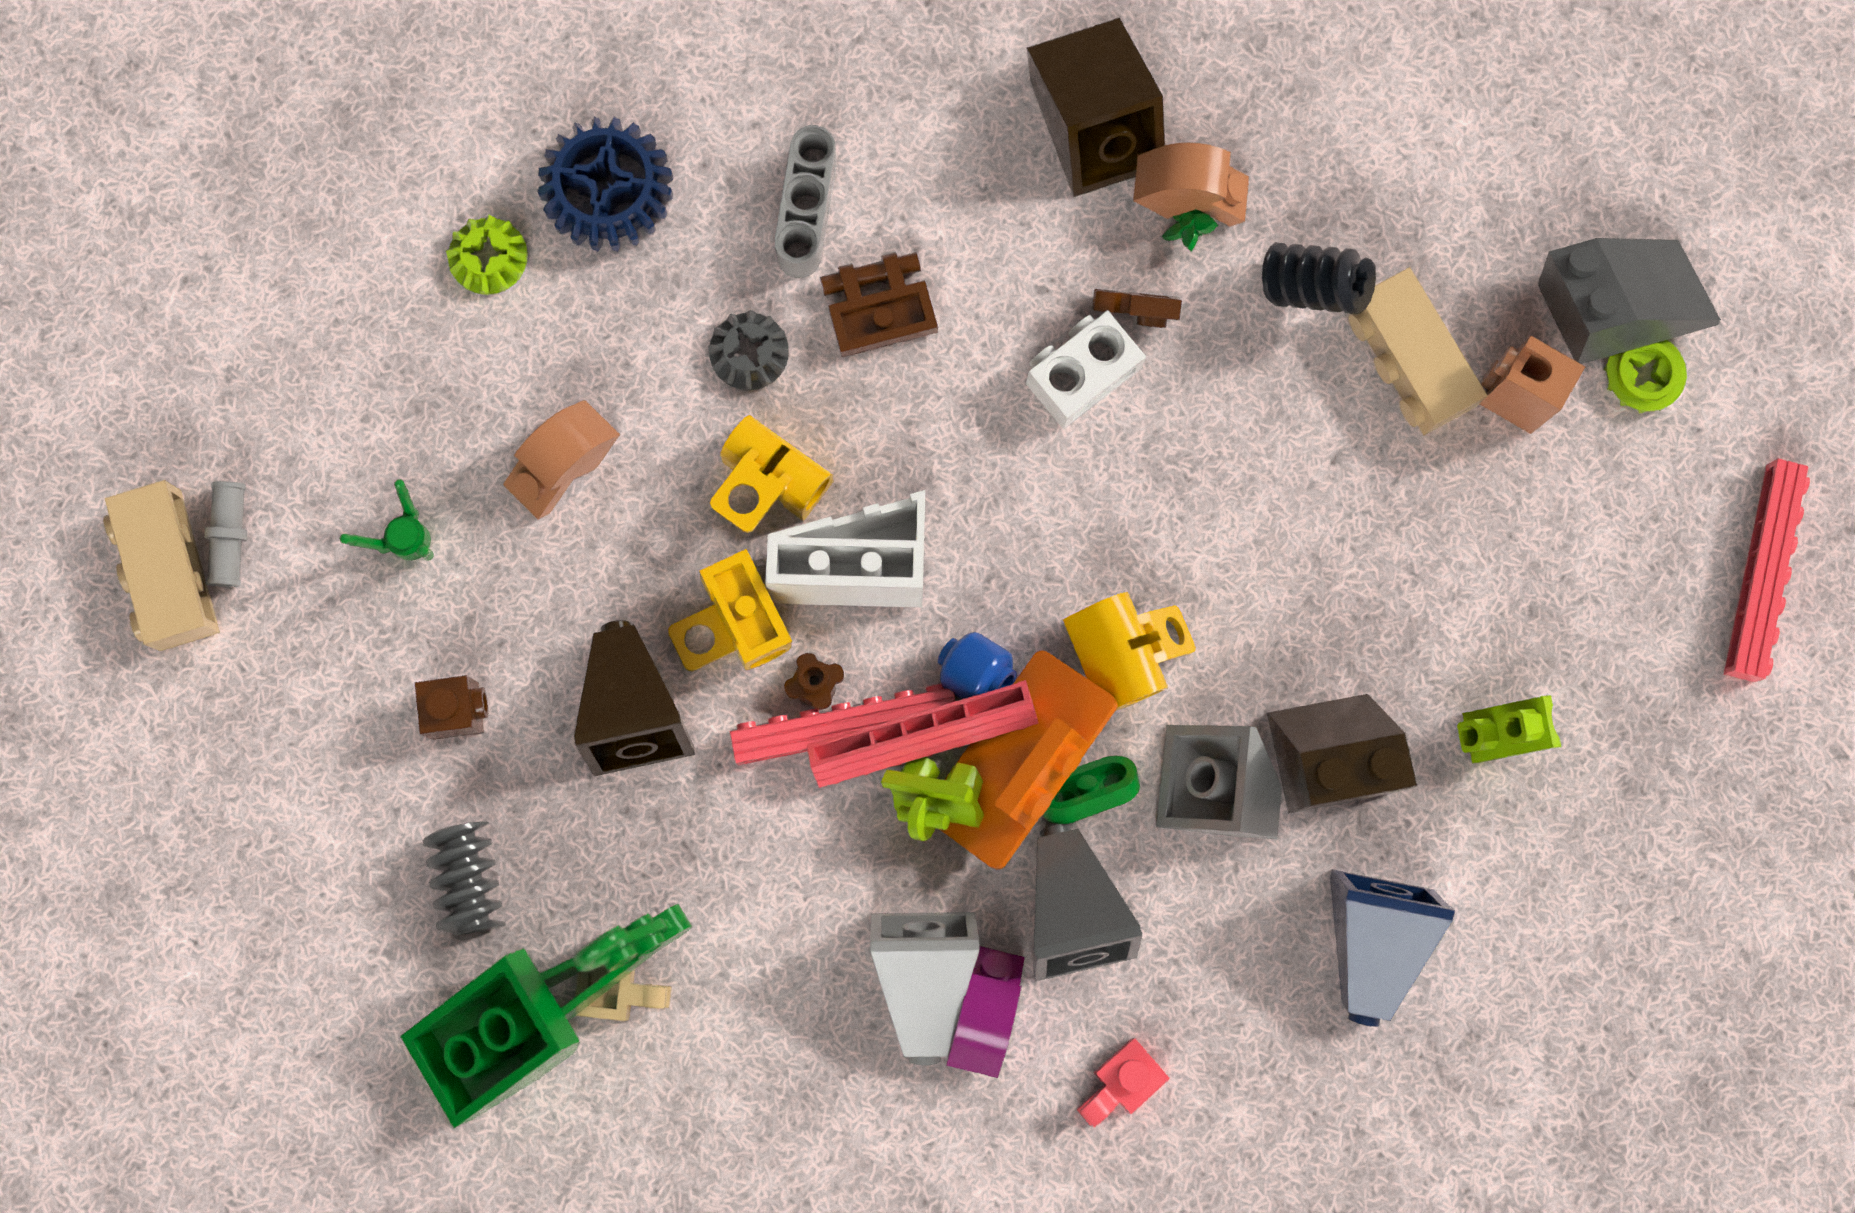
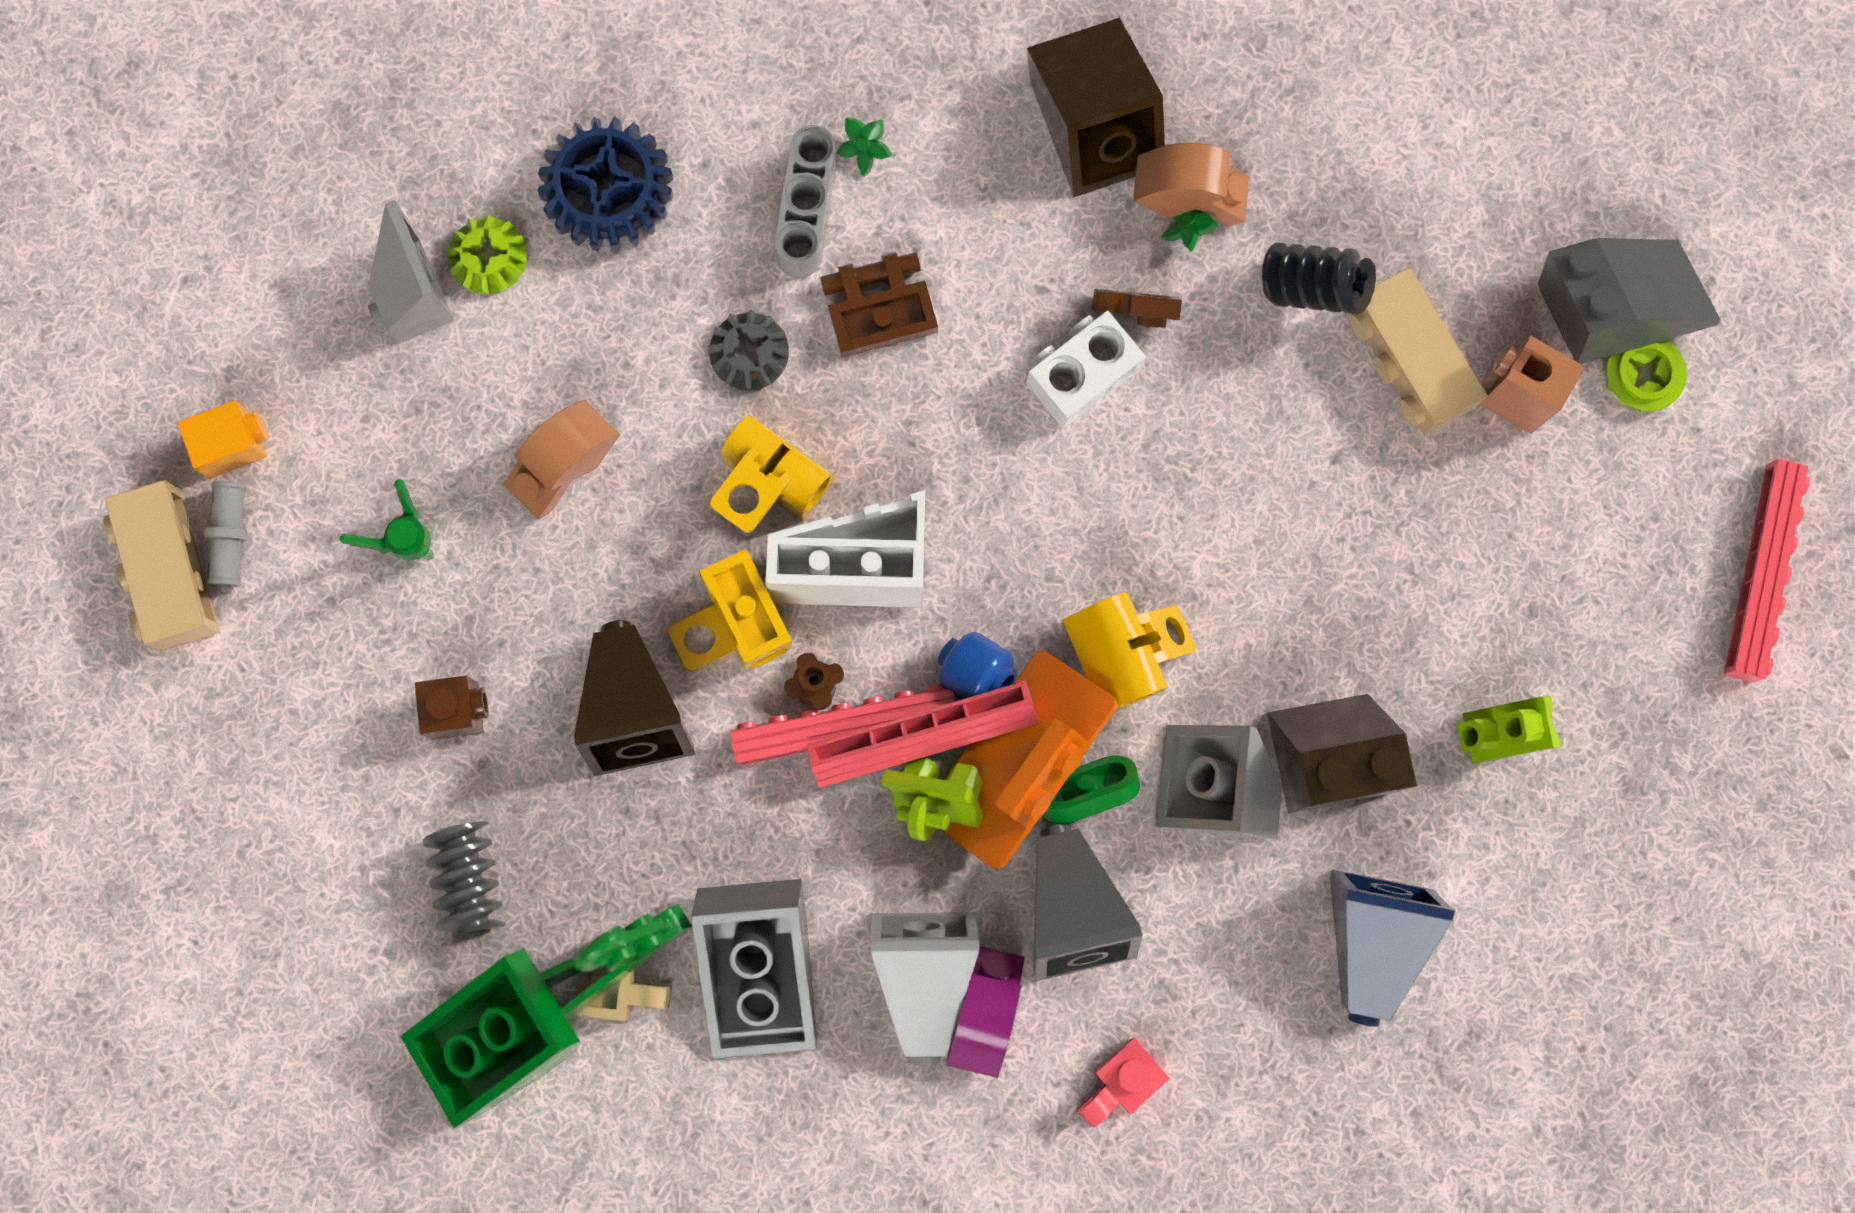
none -> light orange brick [177,400,268,479]
none -> light grey slope [368,200,454,344]
none -> dark grey slope [691,879,817,1059]
none -> green plant [836,117,893,177]

